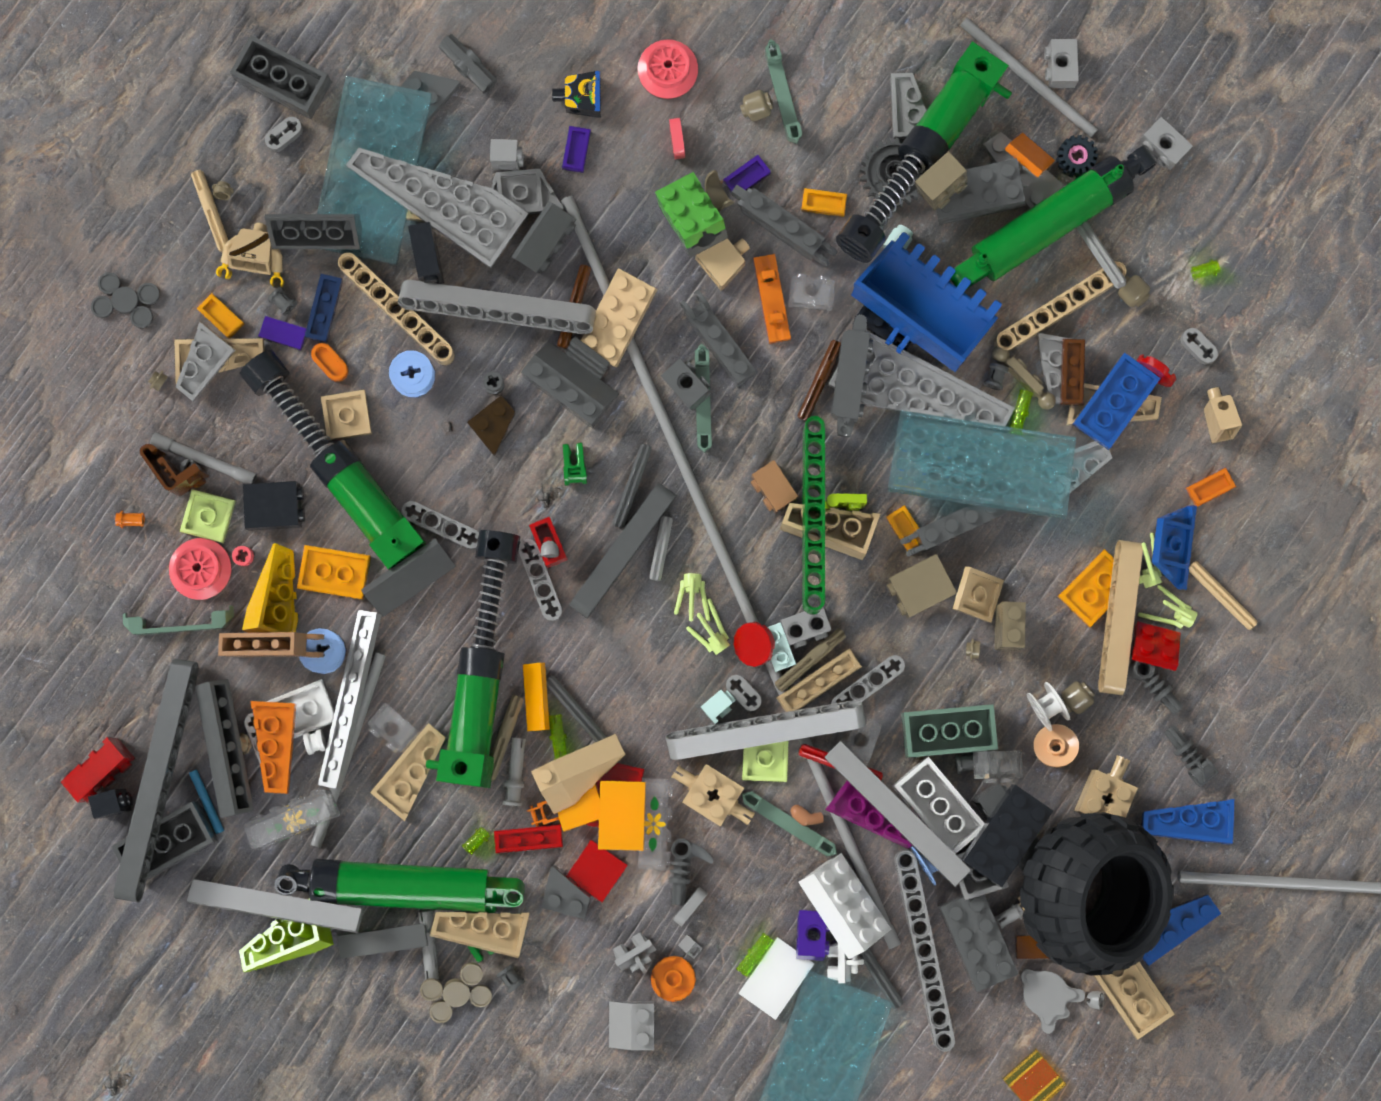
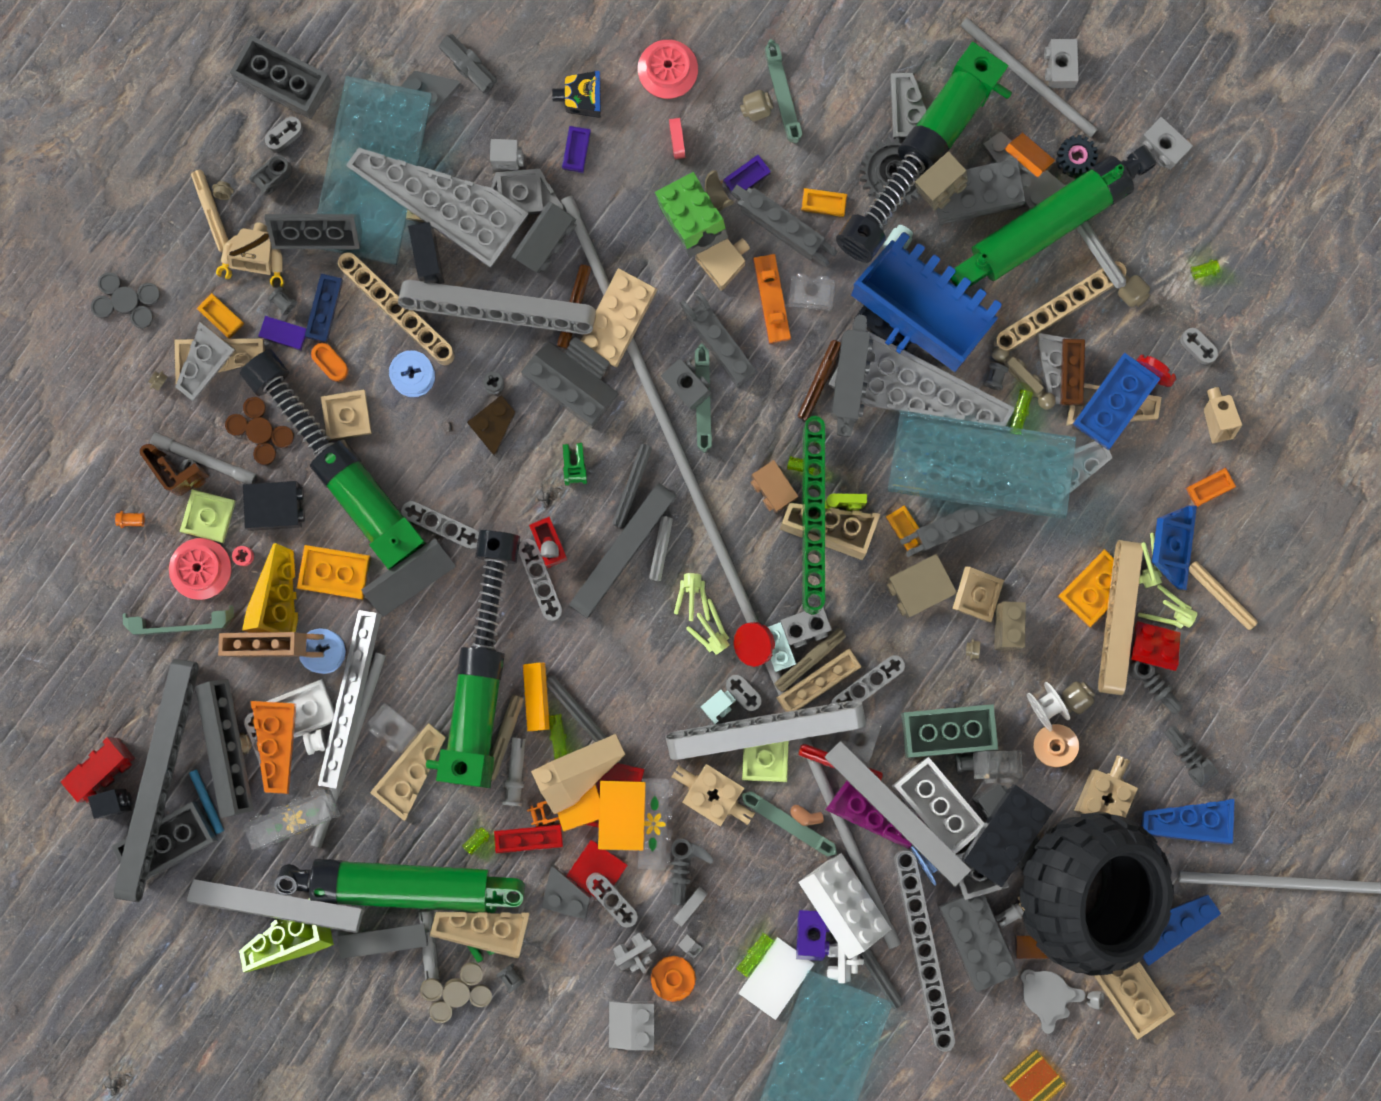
none -> reddish brown piece [225,397,294,465]
none -> dark grey piece [249,155,292,197]
none -> light grey beam [586,873,637,927]
none -> clear neon green pin [787,456,815,475]

